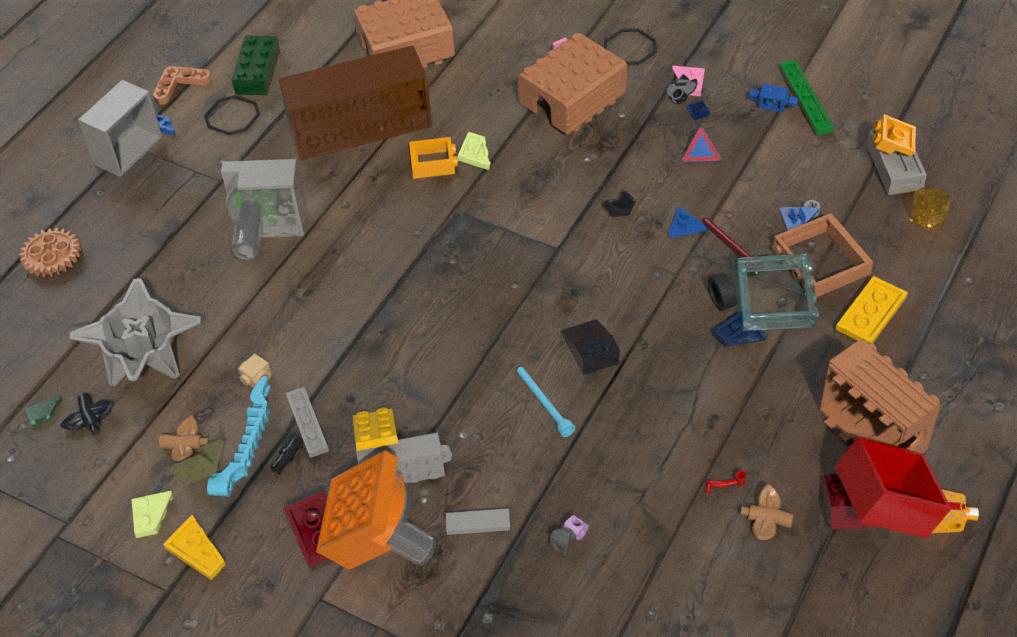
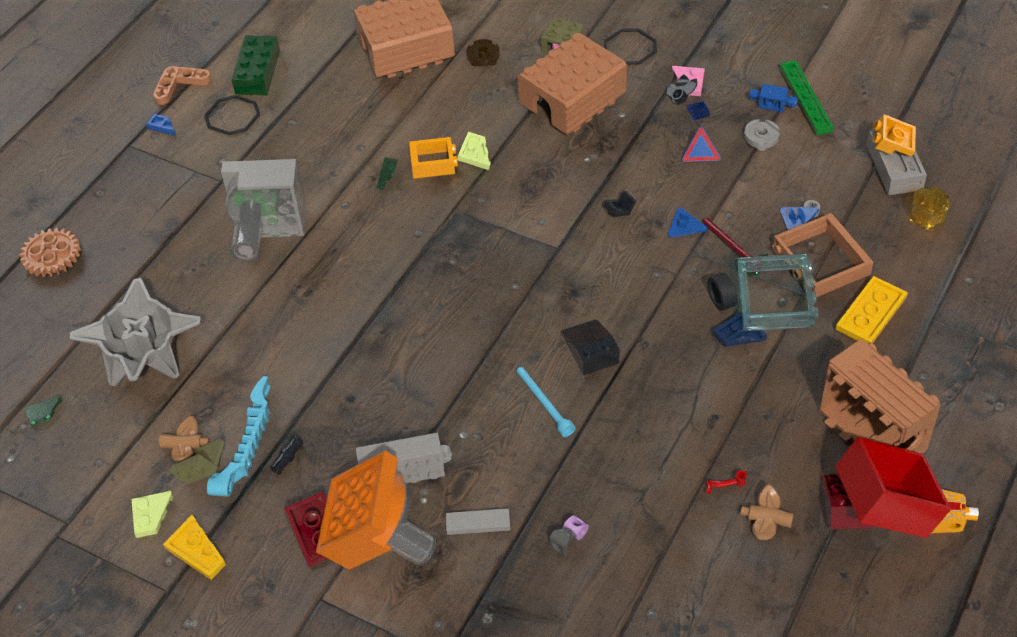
black plant [60,393,113,435] -> none
light grey container [78,80,162,177] -> none
tan brick [238,354,272,388] -> none
reddish brown piece [278,45,432,161] -> none
light grey plate [286,387,329,458] -> none
yellow plate [353,408,398,451] -> none
none -> clear green tile [376,157,398,190]
none -> dark brown plate [467,39,500,67]
none -> olive bracket [539,18,583,54]
none -> light grey plate [744,119,780,151]

